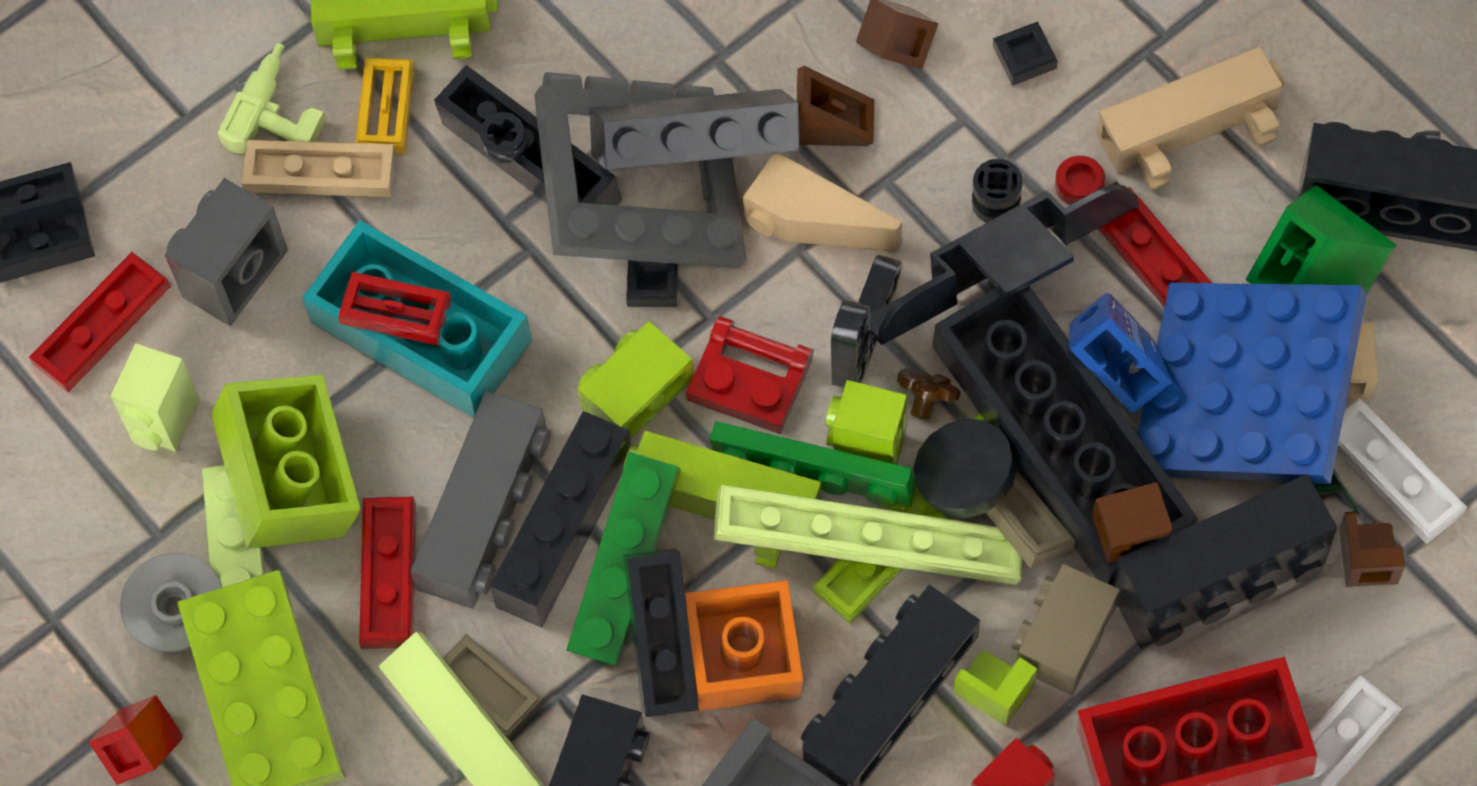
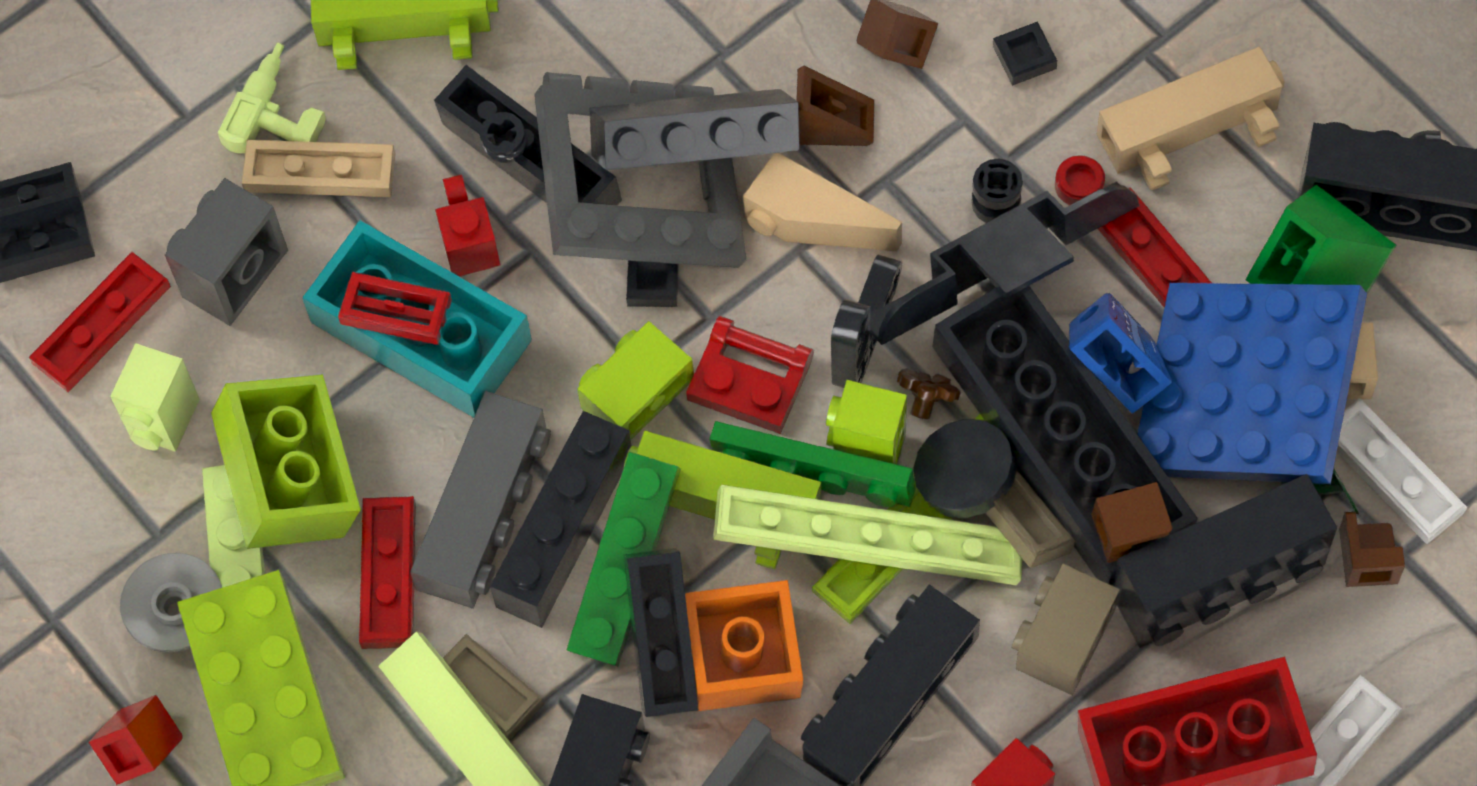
yellow tile [355,58,415,154] -> none
lime panel [954,650,1037,726] -> none
none -> red brick [435,174,501,276]

